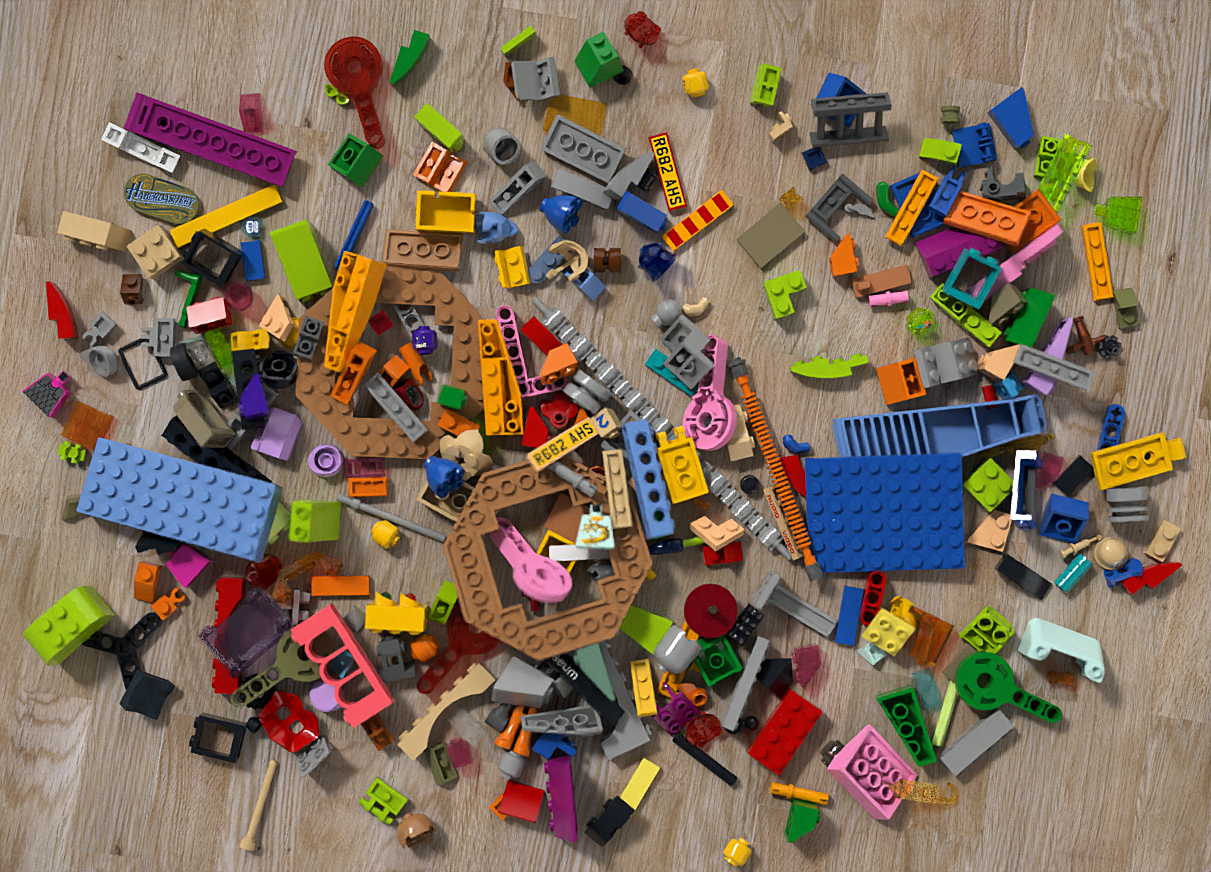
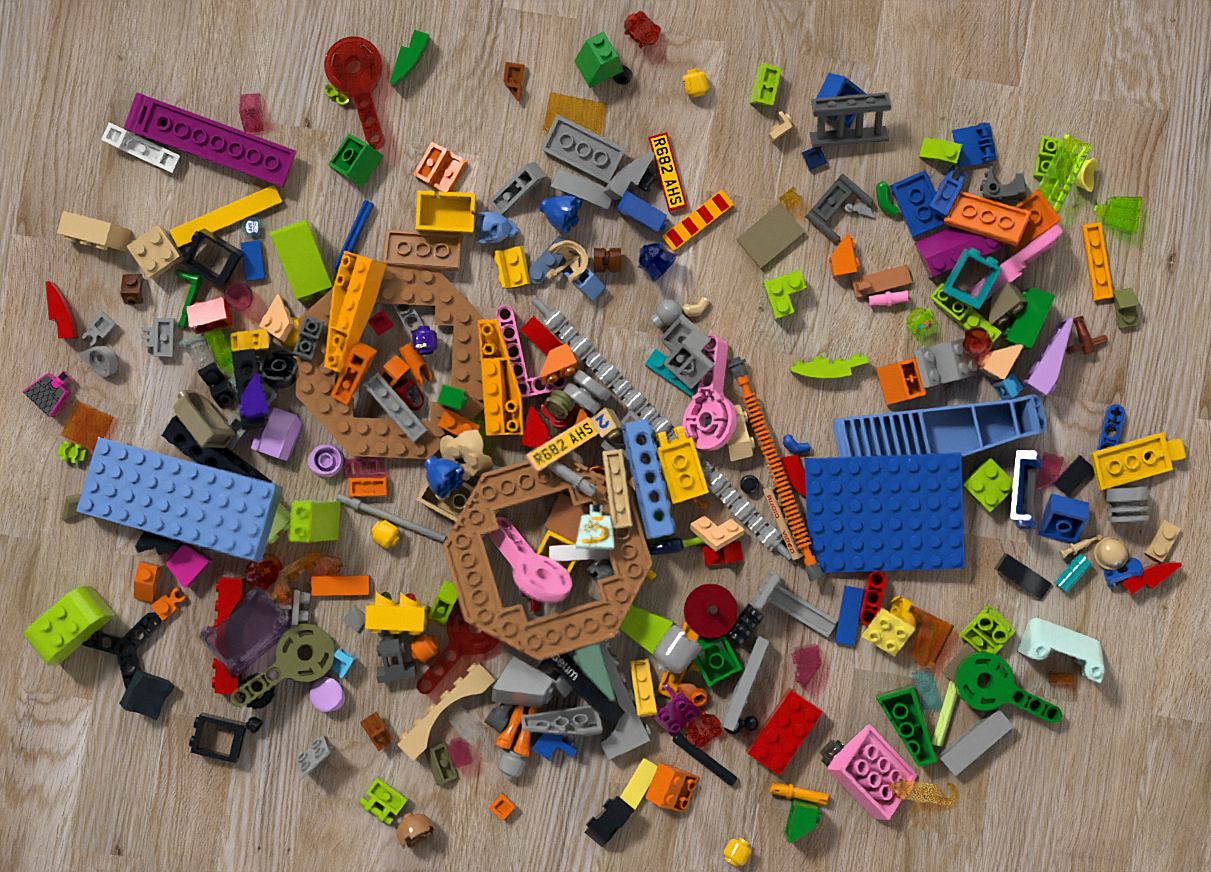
black piece [118,338,167,390] -> none
olive tile [124,174,200,225] -> none
black tyre [170,343,198,382] -> none
tan piece [239,760,277,851] -> none
red piece [258,690,320,753] -> none
coral fence [291,603,395,728] -> none
lime brick [414,103,465,153] -> none
light grey piece [482,128,521,165] -> none
red piece [498,780,544,823] -> none
lime tile [501,26,536,58] -> none
light grey bracket [511,57,560,101] -> none
magenta slope [544,755,578,843] -> none
black slope [755,658,793,697] -> none
light aqua slope [858,642,886,665] -> none
light orange tile [885,169,939,246] -> none
olive wheel [940,106,960,124] -> none
light nougat wing [966,510,1012,552] -> none
clear yellow plate [980,433,1055,458] -> none
red pin [981,385,998,410] -> none
blue slope [988,87,1034,150] -> none
light grey plate [1013,344,1095,391] -> none
black plant [1097,335,1121,359] -> none
none -> olive wheel [544,389,575,419]
none -> orange slope [645,762,699,812]
none -> clear red hair [962,327,992,358]

